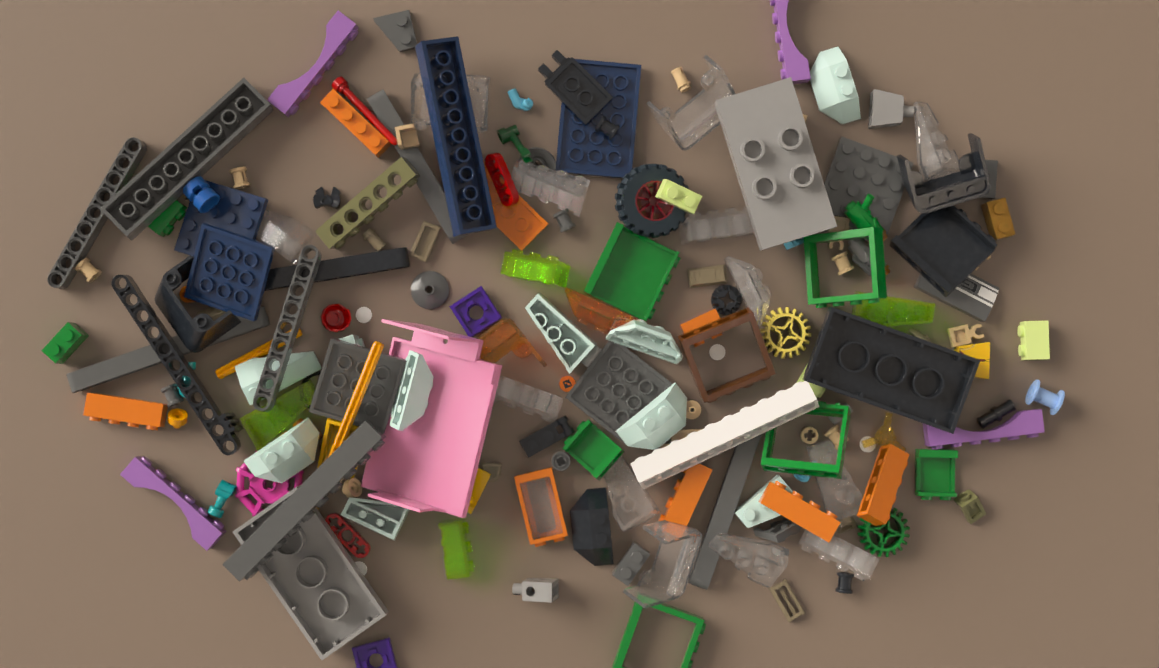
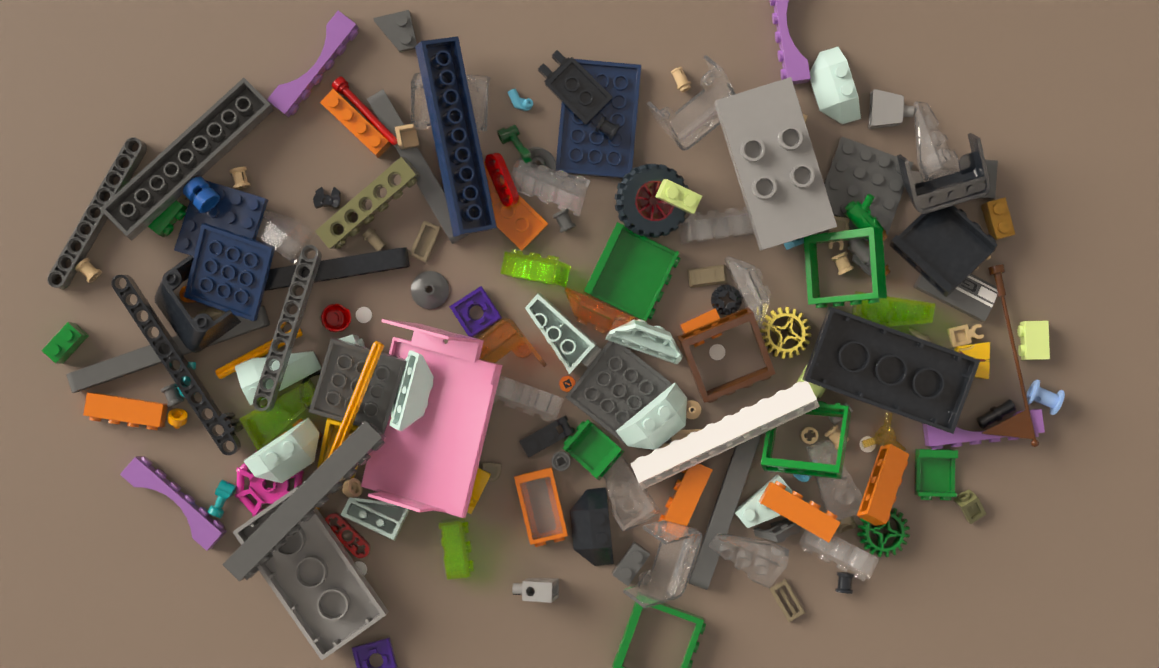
none -> reddish brown piece [982,264,1039,447]

